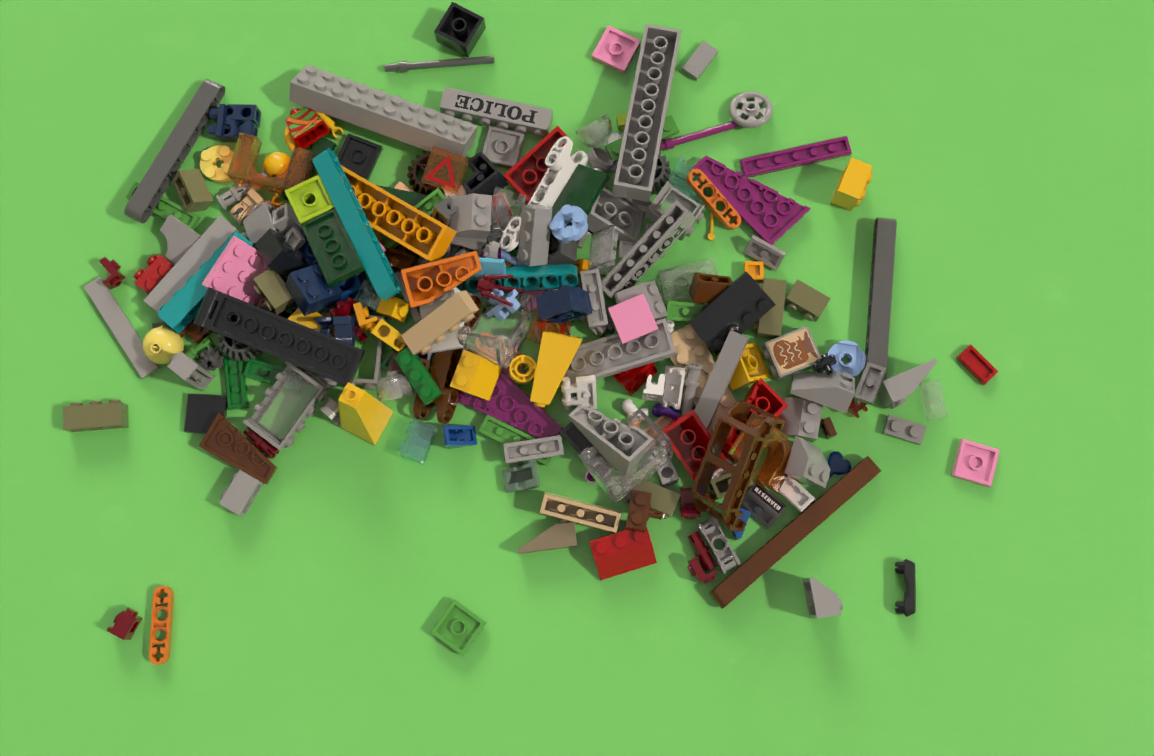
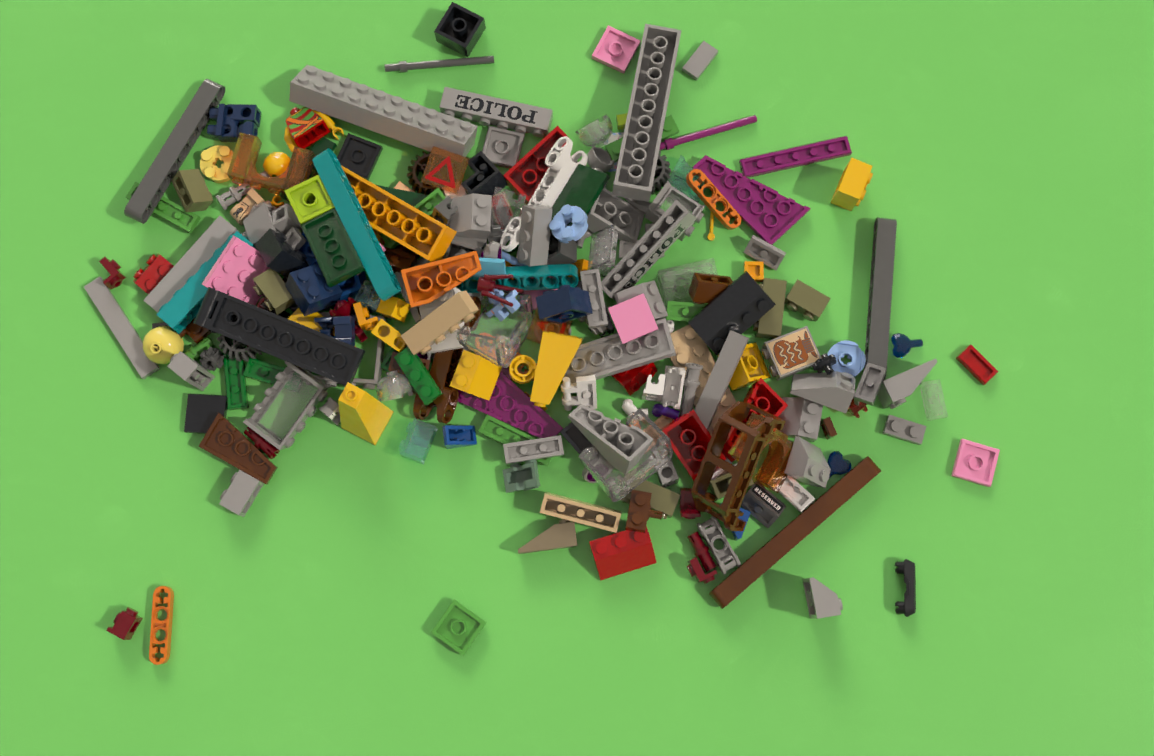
olive brick [63,399,129,432] -> none
light grey tile [160,215,201,264] -> none
light grey plate [729,91,773,128] -> none
none -> rock [891,333,923,358]

